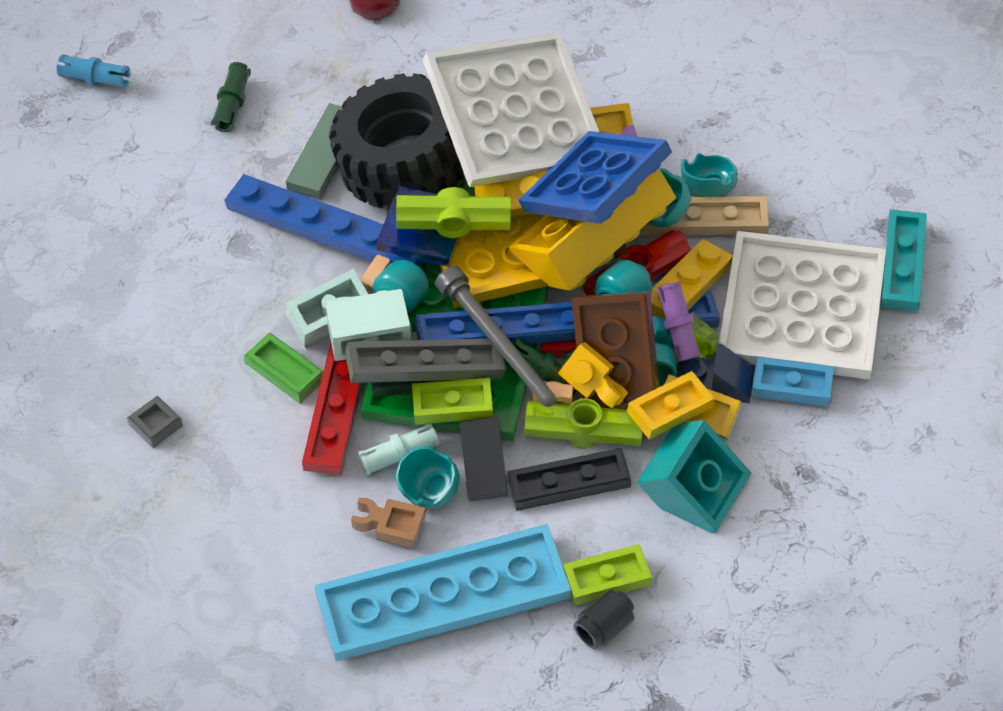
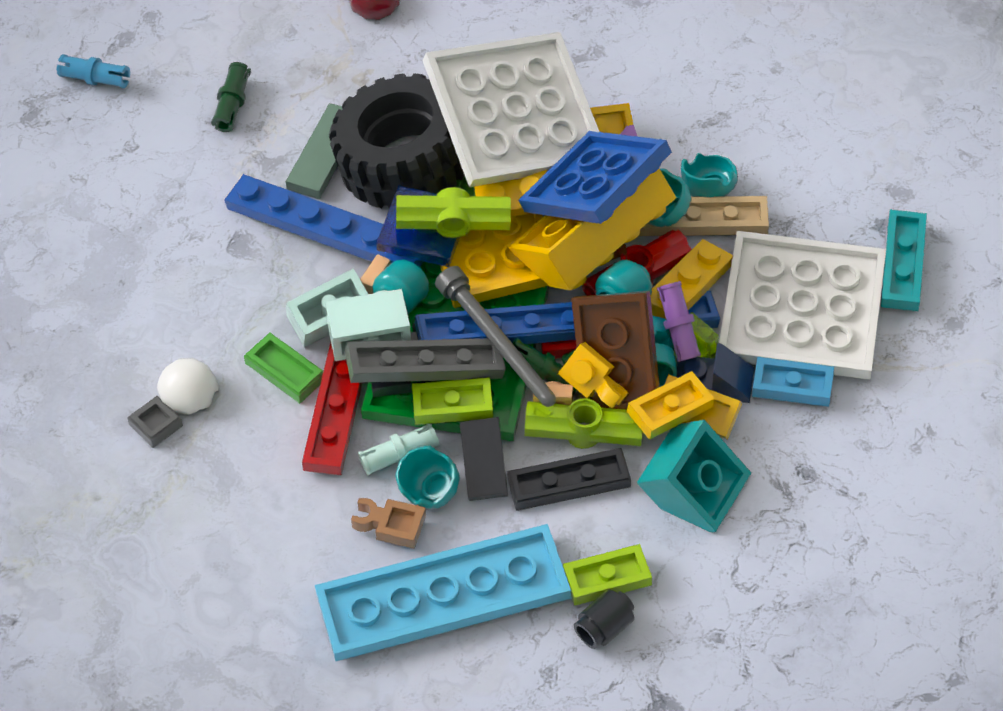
none -> white hair [157,358,219,414]

